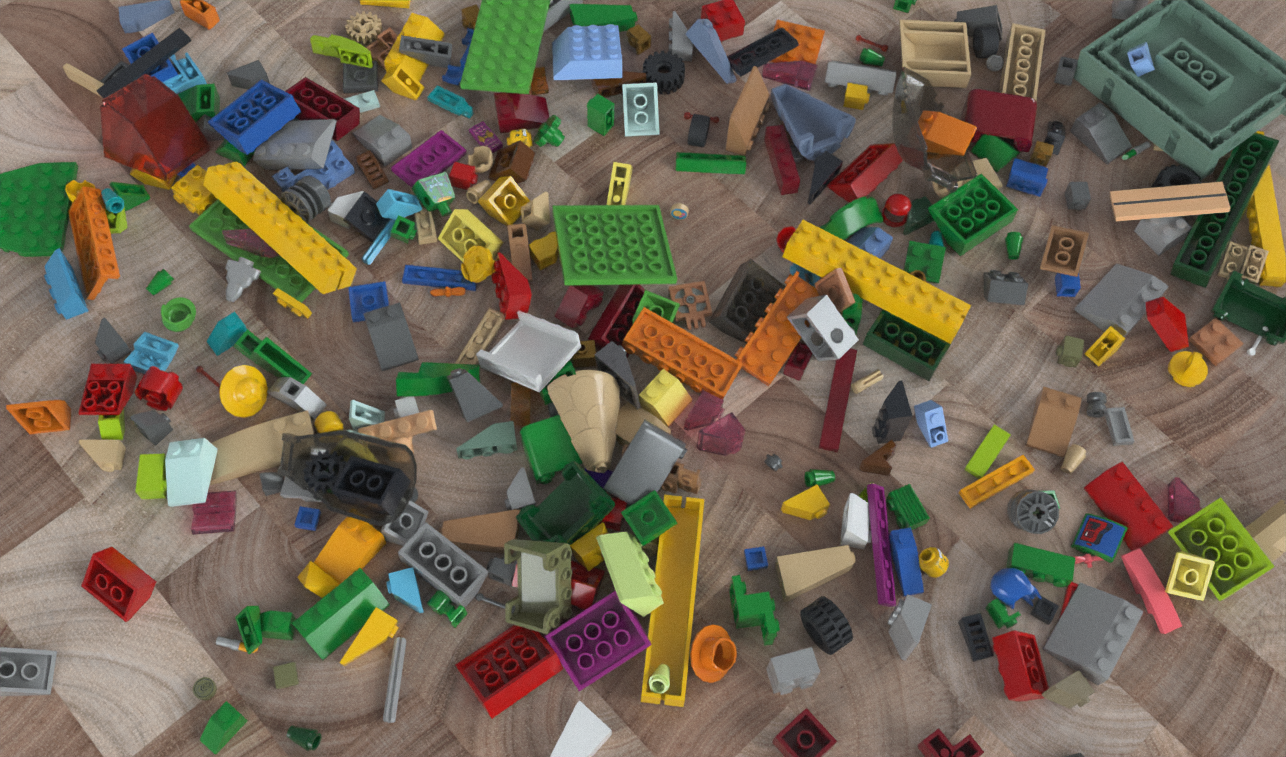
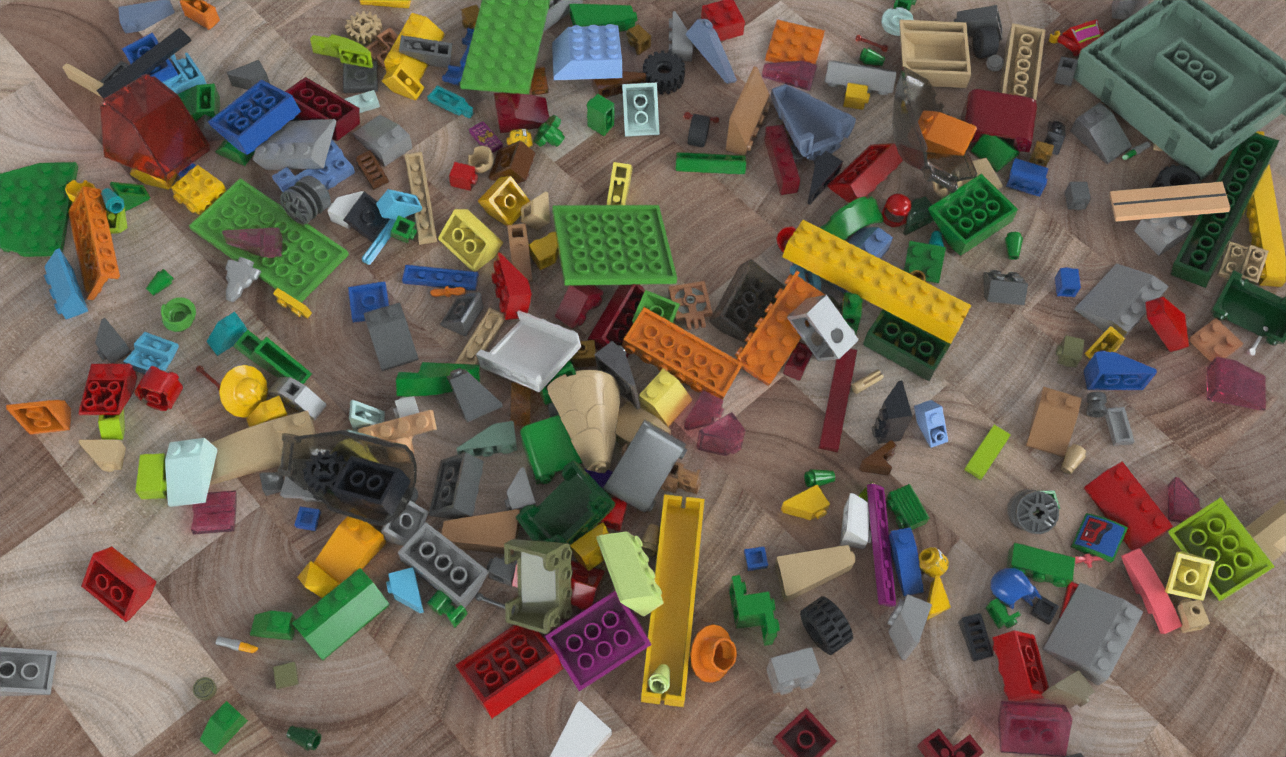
dark grey slope [130,410,173,446] -> none
yellow piece [203,162,357,294] -> none
green slope [235,606,262,654] -> none
yellow head [314,411,344,440] -> none
yellow slope [339,607,399,666] -> none
light grey axle [383,637,406,723] -> none
magenta tile [391,130,467,188] -> none
green torso [411,172,455,217] -> none
yellow tile [461,245,494,283] -> none
tan cone [466,180,492,204] -> none
green plate [621,490,678,546] -> none
tile [670,203,689,220] -> none
black tile [727,27,799,77] -> none
dark grey plate [764,454,783,471] -> none
nougat plate [814,268,855,313] -> none
light orange plate [959,454,1035,509] -> none
medium nougat slope [1040,225,1089,277] -> none
light blue slope [1127,42,1155,77] -> none
yellow tile [1168,351,1208,387] -> none
none -> yellow slope [246,396,288,427]
none -> dark grey slope [429,452,484,519]
none -> dark grey slope [440,292,484,337]
none -> light aqua tile [881,7,914,36]
none -> yellow slope [927,575,951,620]
none -> clear pink slope [998,701,1073,757]
none -> torso [1049,19,1104,57]
none -> blue slope [1083,351,1157,390]
none -> tan brick [1175,599,1210,633]
none -> clear pink slope [1207,357,1266,411]

